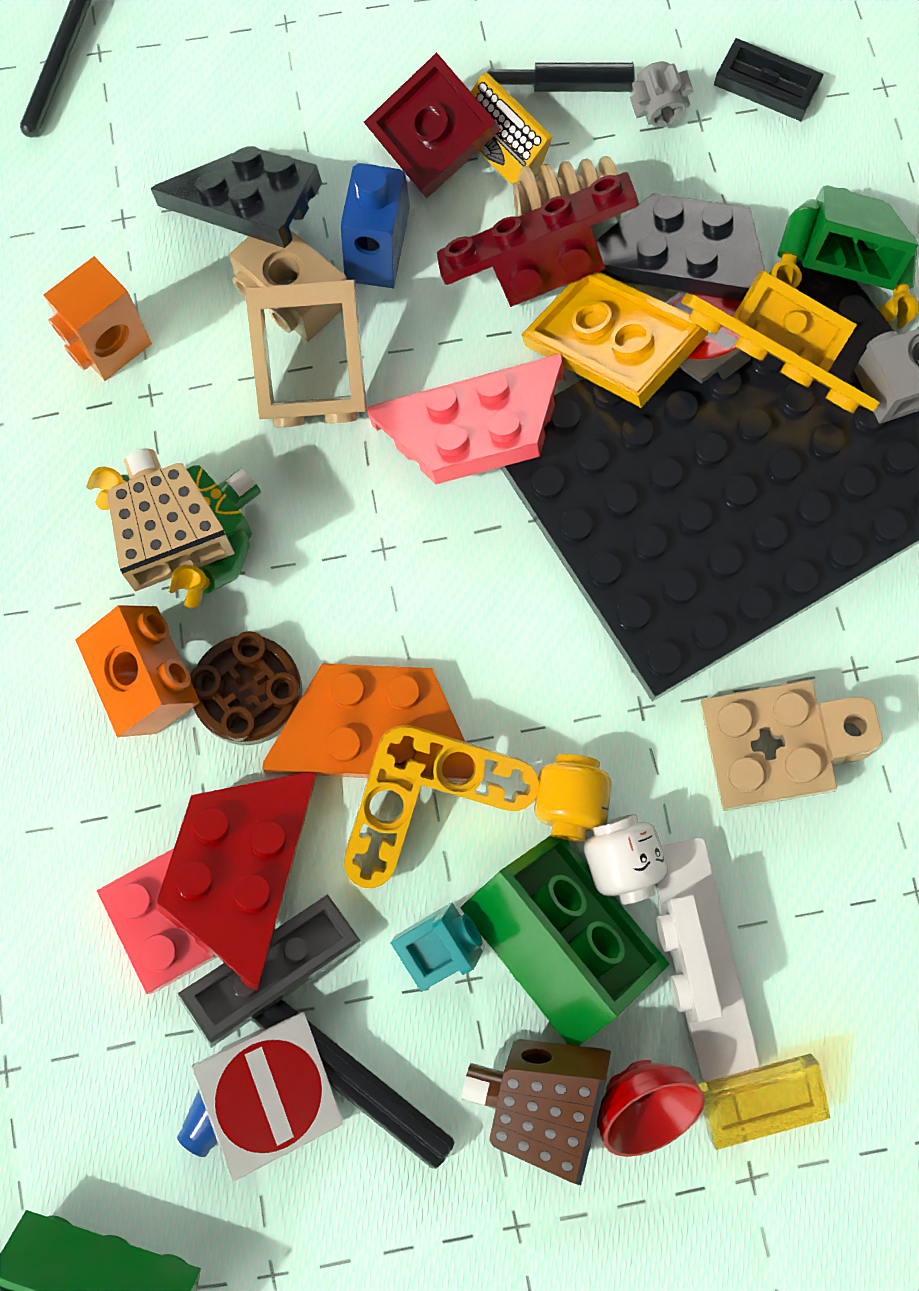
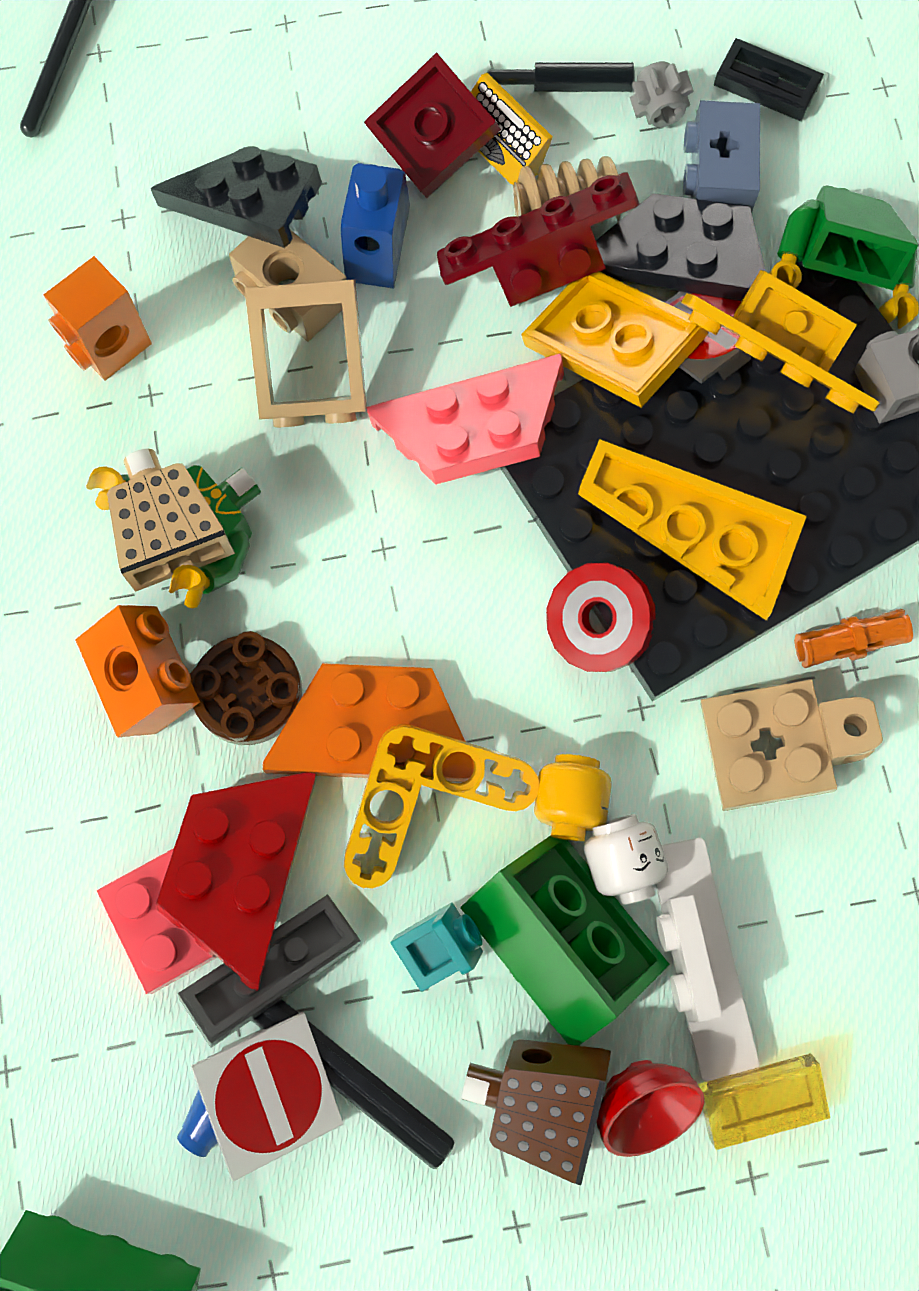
none -> tile [546,563,655,672]
none -> yellow wing [578,439,806,620]
none -> sand blue brick [683,100,760,213]
none -> orange pin [794,609,913,668]

